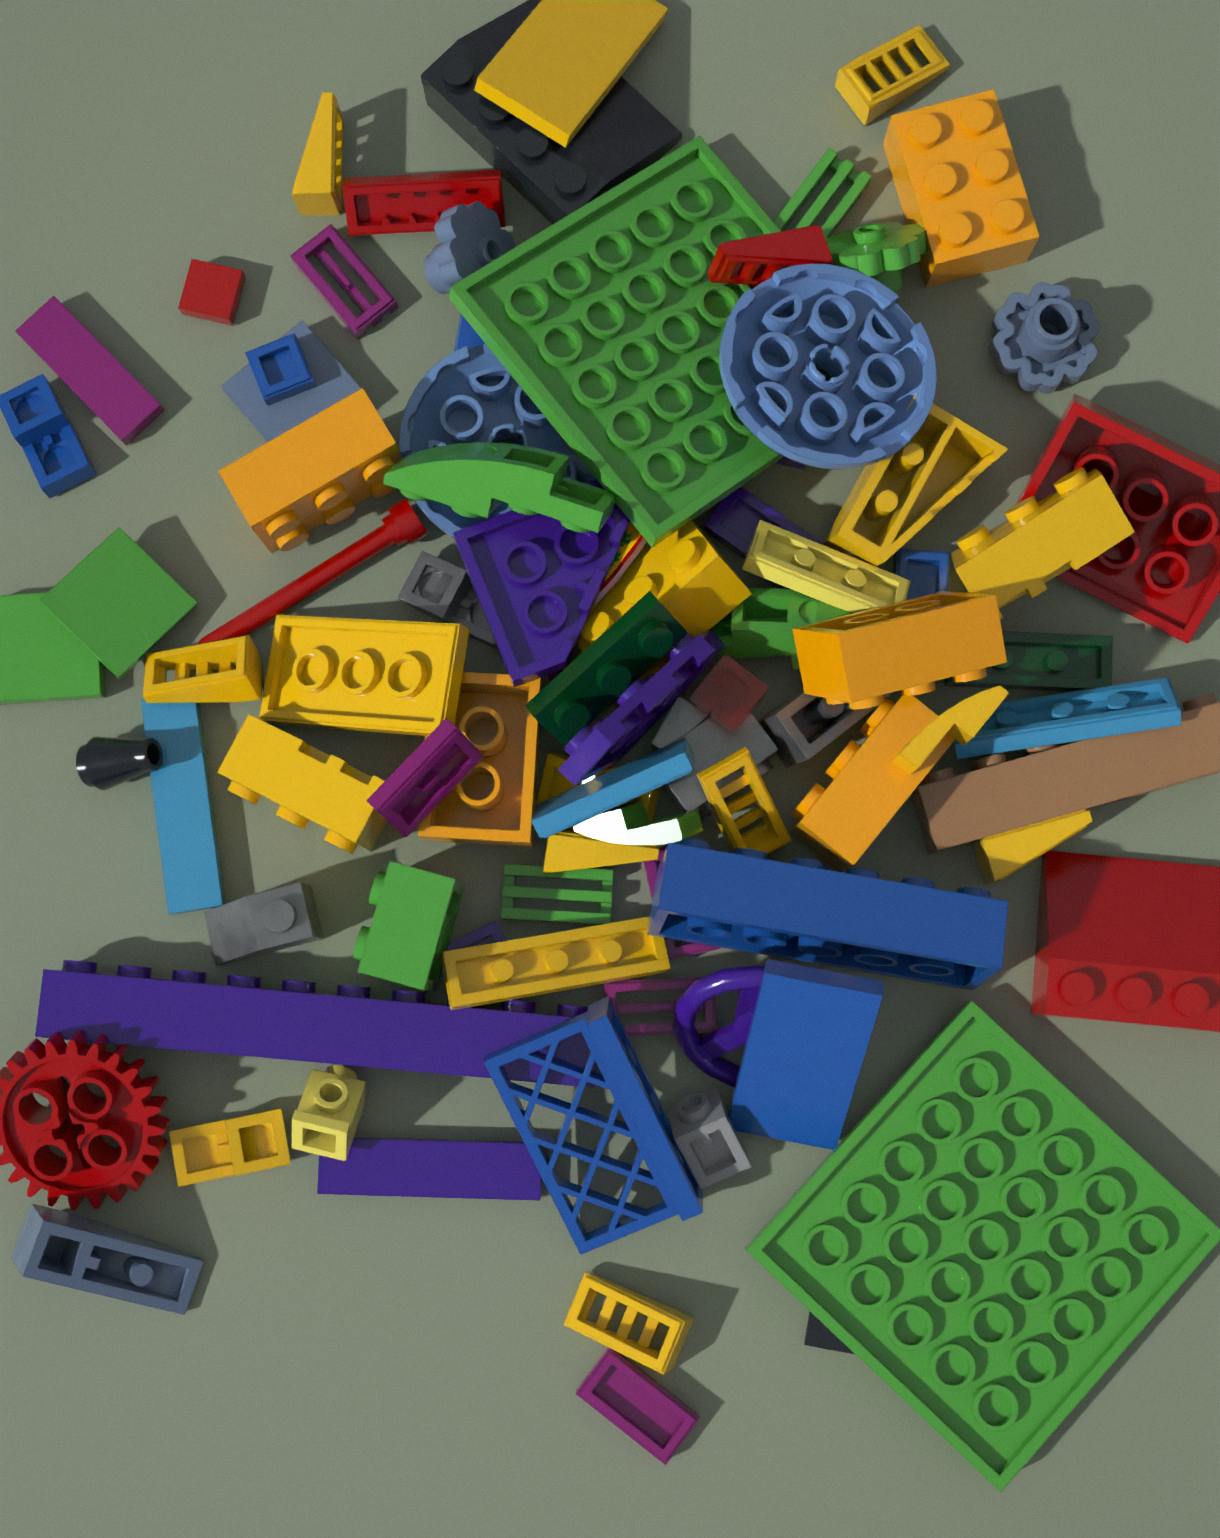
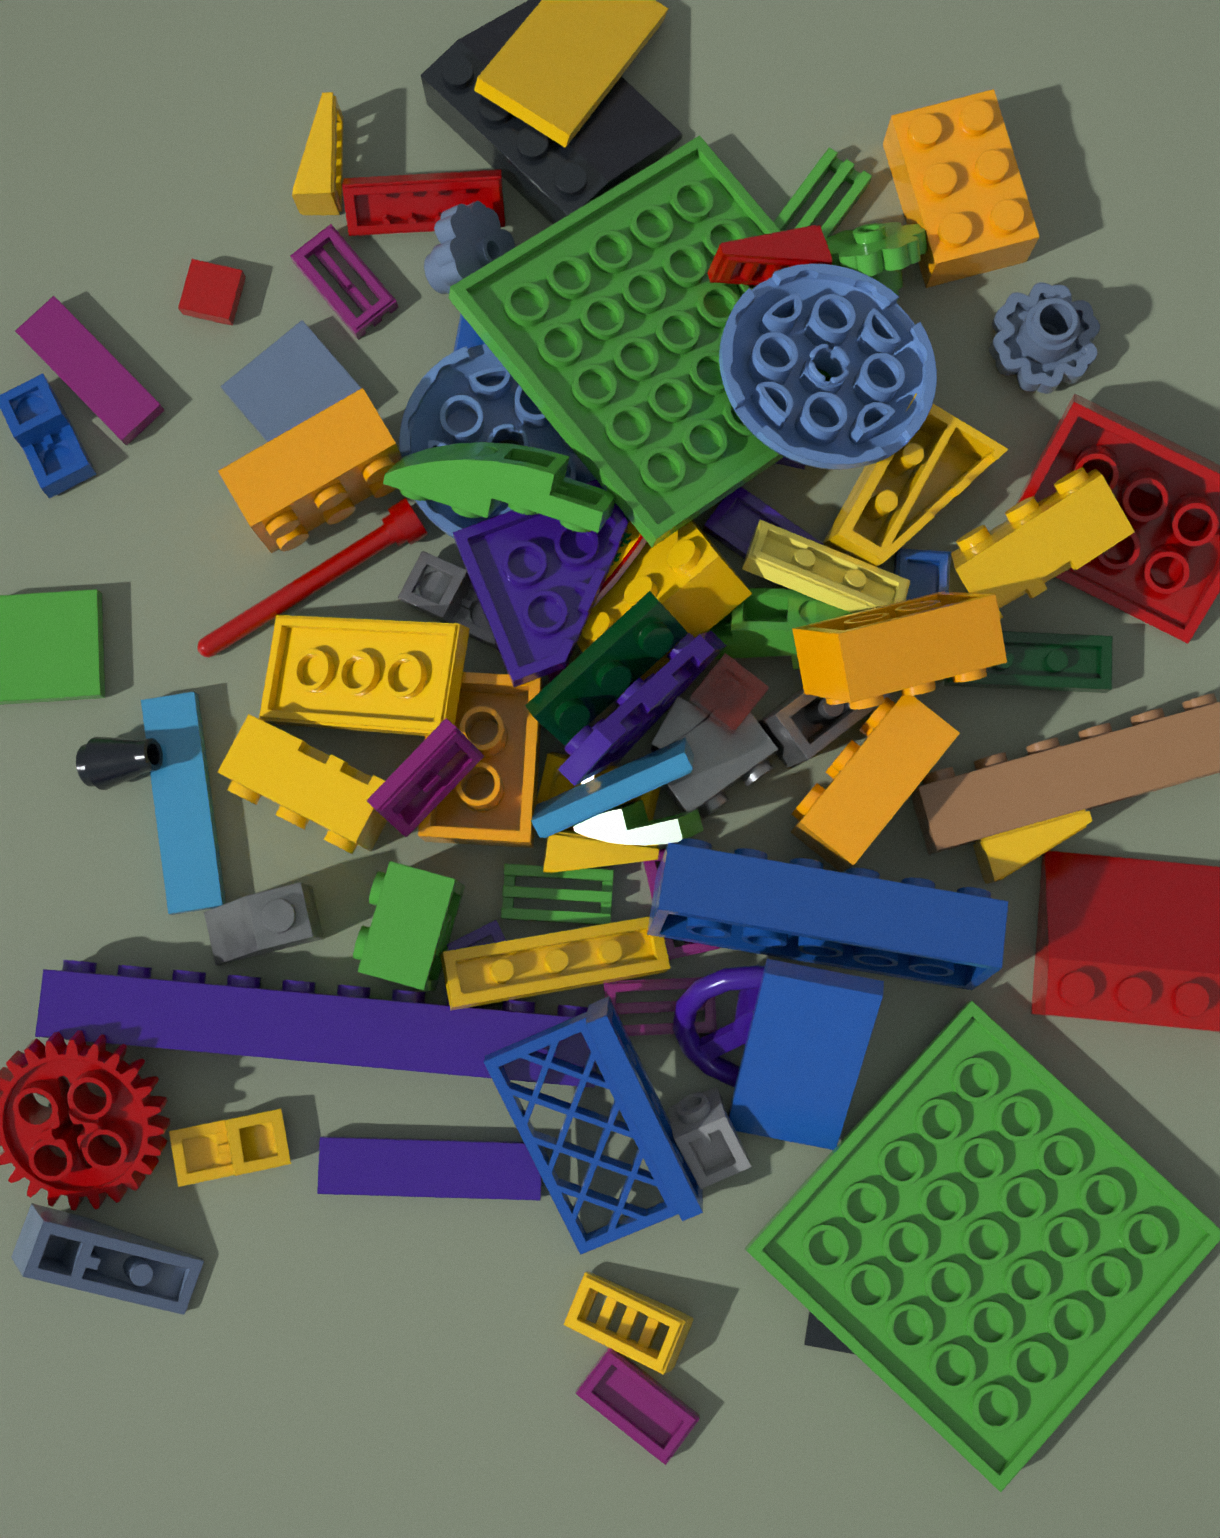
bright green tile [39,527,198,680] -> none
yellow slope [143,635,263,703] -> none
blue tile [245,333,317,406] -> none
light yellow brick [292,1065,366,1161] -> none
yellow slope [697,747,792,854] -> none
yellow slope [835,25,950,126] -> none
yellow slope [892,685,1009,775] -> none
dark azure tile [954,677,1181,759] -> none

